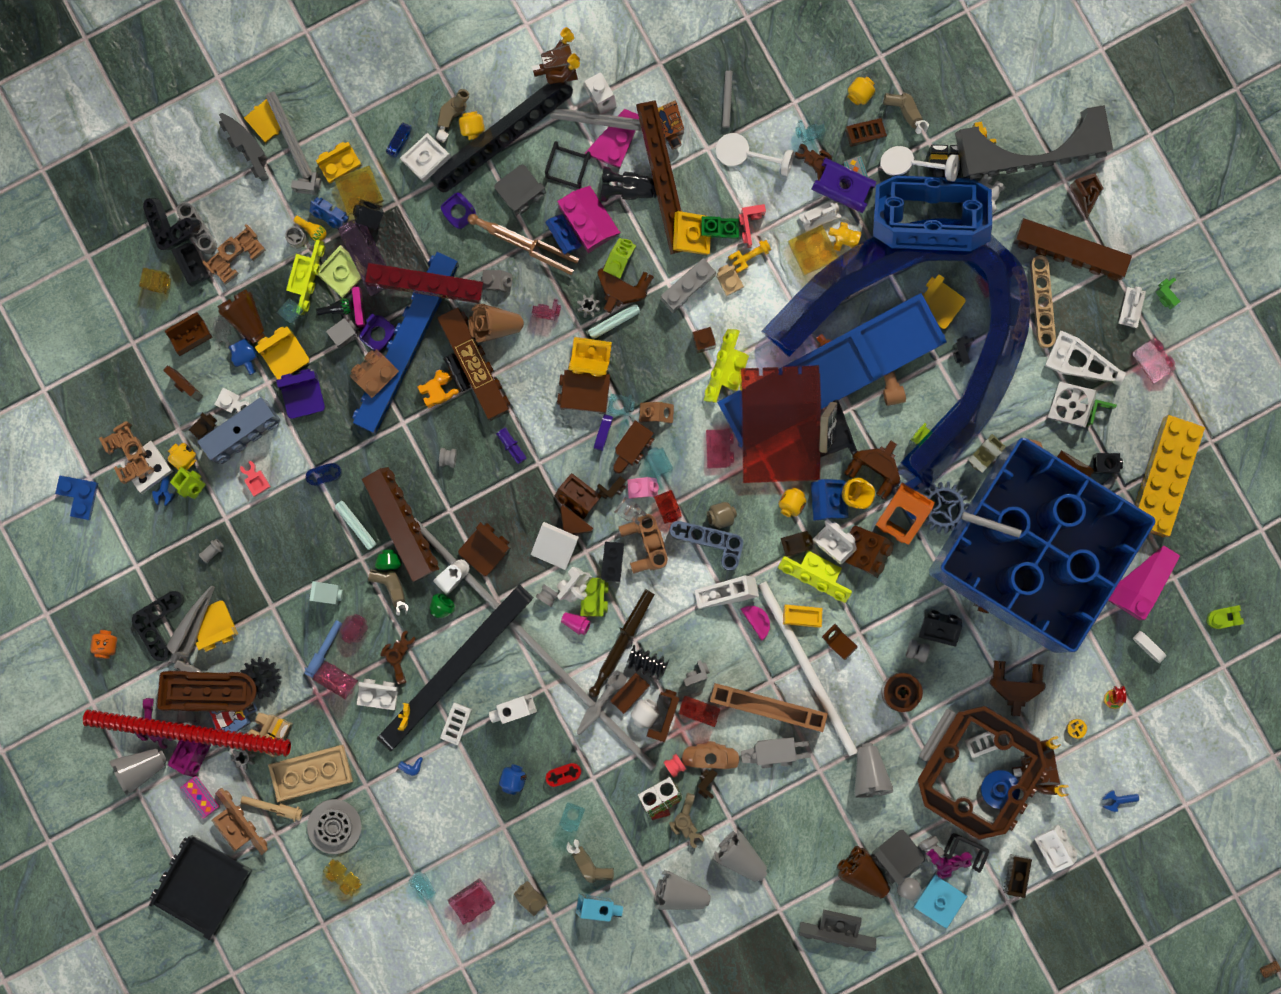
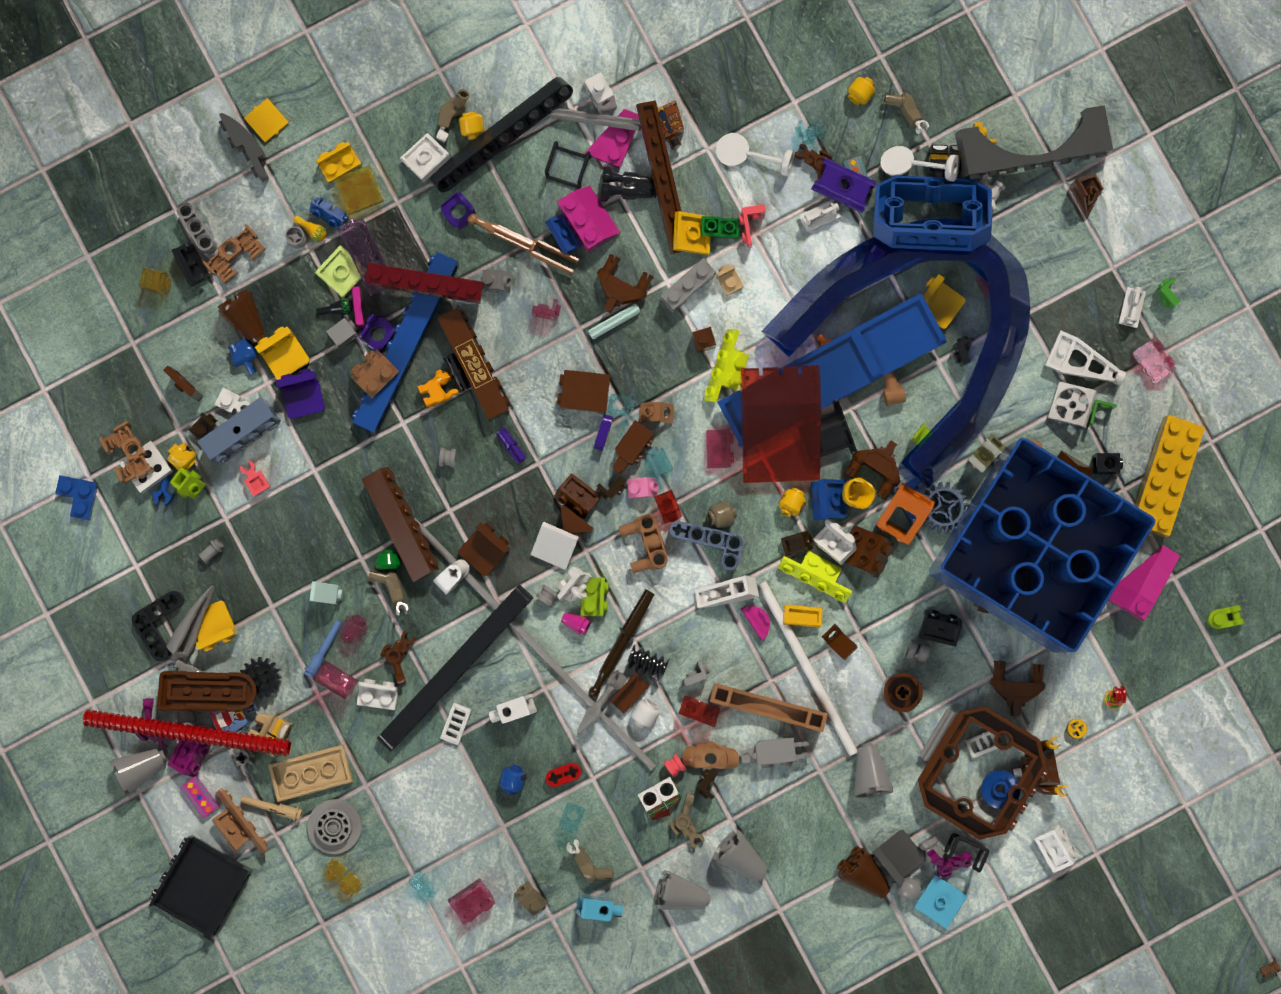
orange head [90,630,117,659] -> none
black beam [143,198,200,250] -> none
reddish brown bracket [165,312,213,356] -> none
light grey axle [266,91,312,179] -> none
clear light blue bracket [277,298,303,324] -> none
neon yellow bracket [286,240,325,315] -> none
light grey bracket [291,172,321,195] -> none
clear blue beam [305,463,342,486] -> none
light aqua axle [335,501,376,550] -> none
black brick [352,199,384,229] -> none
clear blue beam [386,122,412,158] -> none
yellow piece [398,703,410,731] -> none
blue animal [398,757,423,776] -> none
green cone [430,593,455,618] -> none
medium nougat cone [469,304,524,342] -> none
dark grey bracket [494,164,546,216] -> none
reddish brown torso [532,27,580,84] -> none
yellow bracket [568,337,612,377] -> none
light grey gear [577,294,600,318] -> none
black bracket [601,541,624,582] -> none
lime bracket [603,238,636,278] -> none
clear plate [614,497,647,525] -> none
reddish brown panel [646,689,679,742] -> none
light grey bar [722,71,733,128] -> none
yellow hinge [728,240,772,273] -> none
clear yellow plate [788,225,839,276] -> none
dark grey bracket [799,909,876,952] -> none
tile [819,402,837,453] -> none
yellow piece [828,222,861,251] -> none
reddish brown slope [845,118,887,147] -> none
light grey piece [961,512,1022,538] -> none
dark brown brick [1003,854,1032,898] -> none
reddish brown brick [1013,218,1132,281] -> none
tan beam [1030,255,1056,348] -> none
blue bar [1101,790,1139,812] -> none
white beam [1133,631,1166,663] -> none

